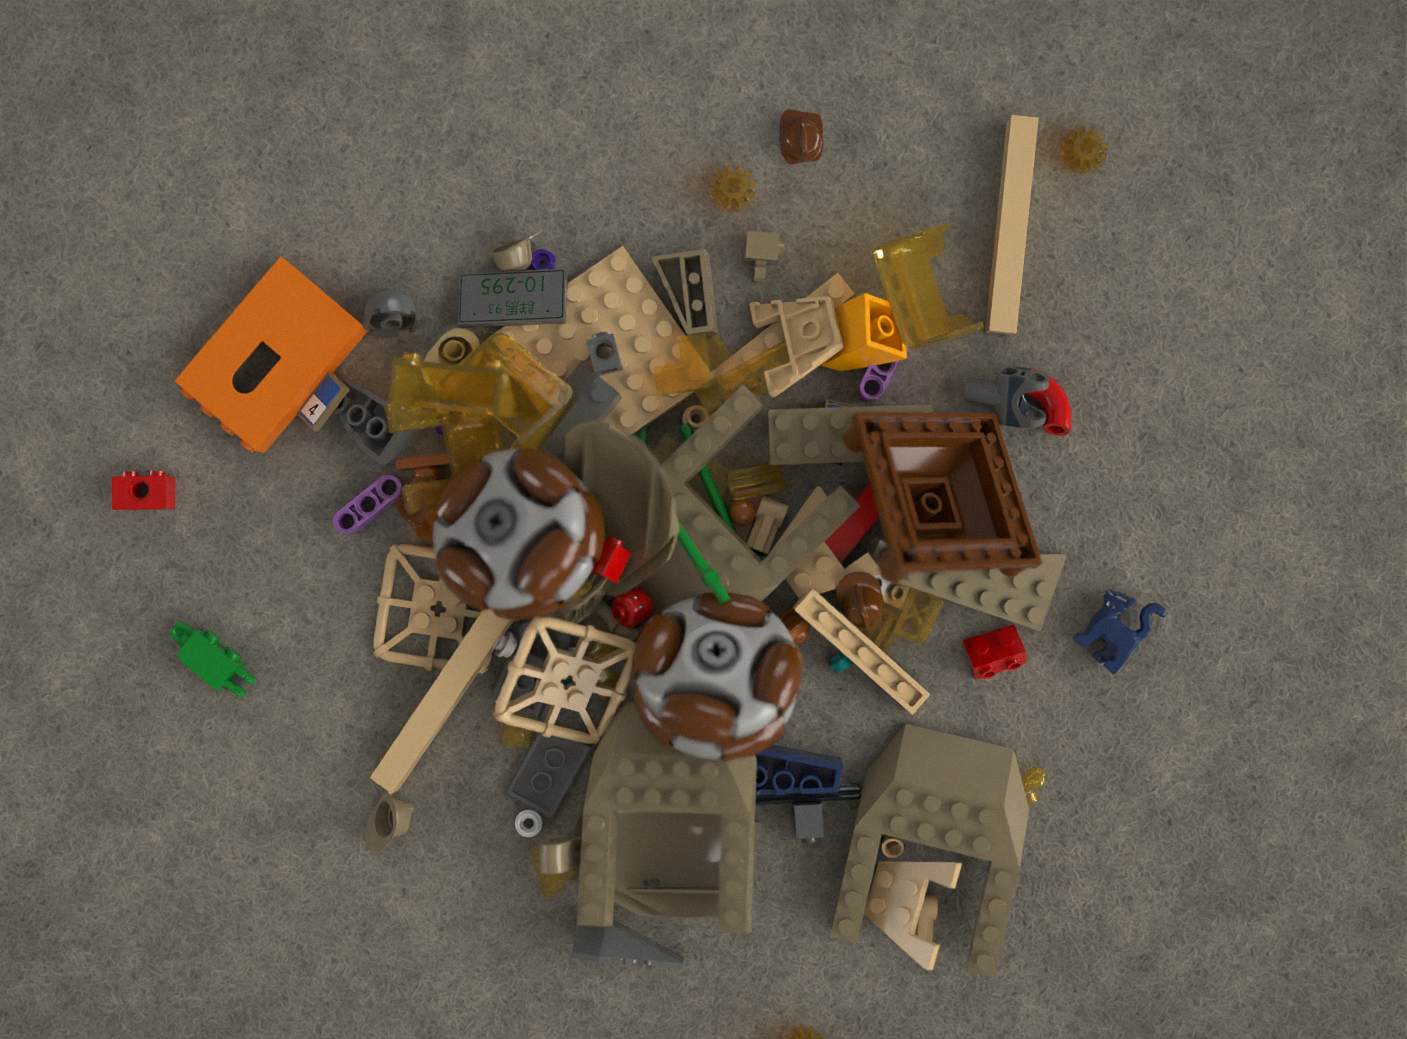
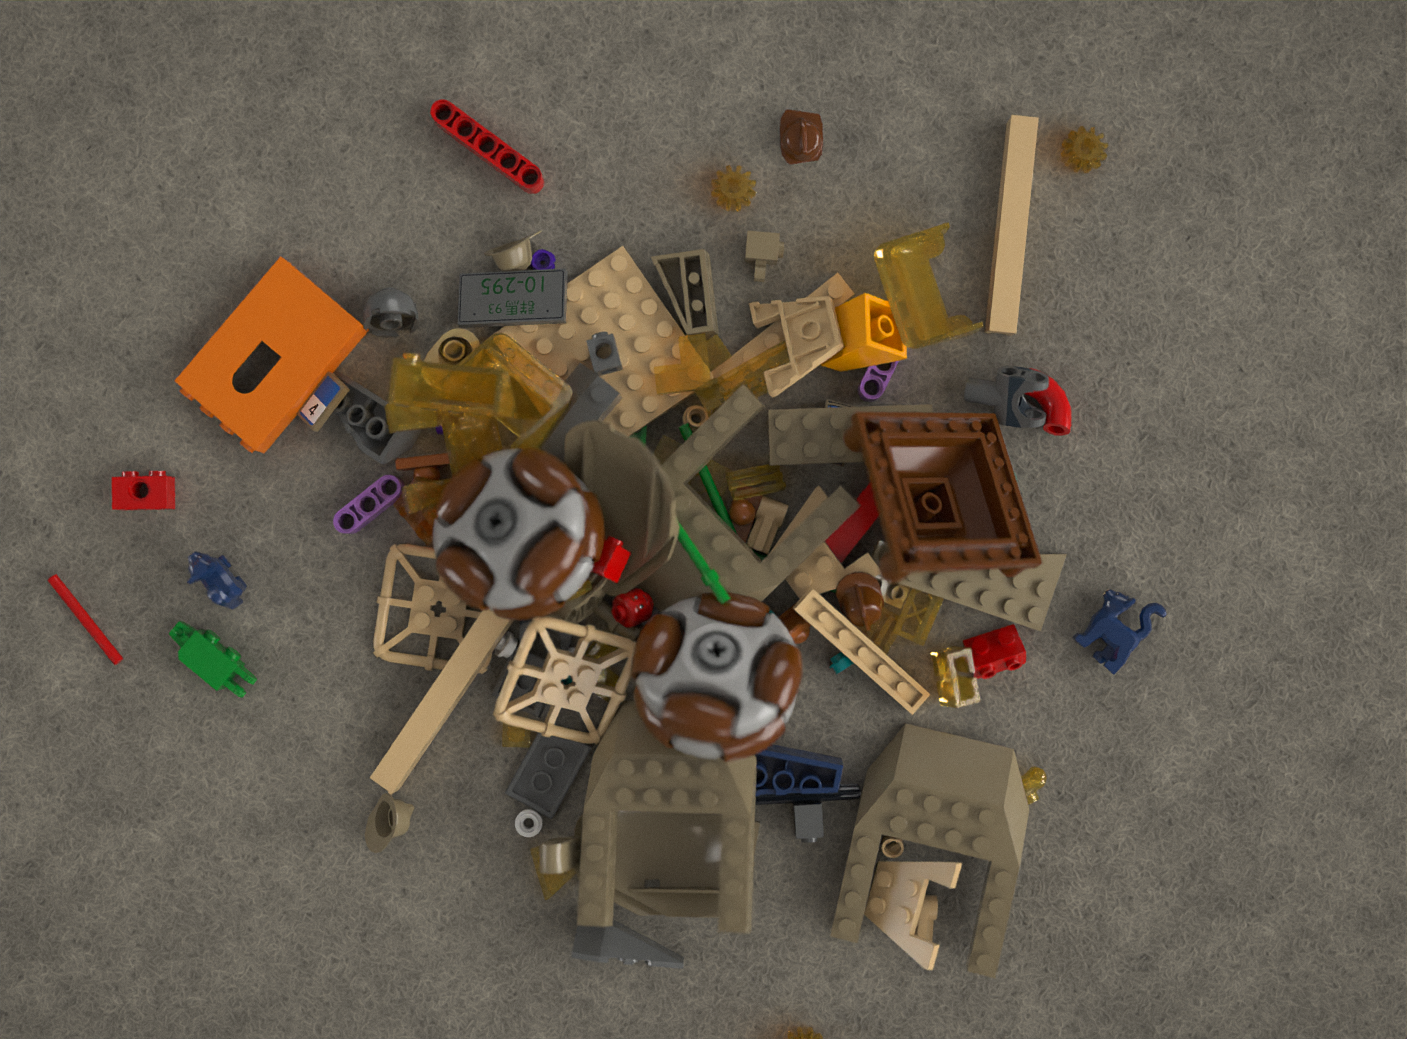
none -> red bar [47,574,123,666]
none -> dark blue animal [187,551,247,610]
none -> red beam [430,99,544,194]
none -> clear yellow piece [931,646,981,708]

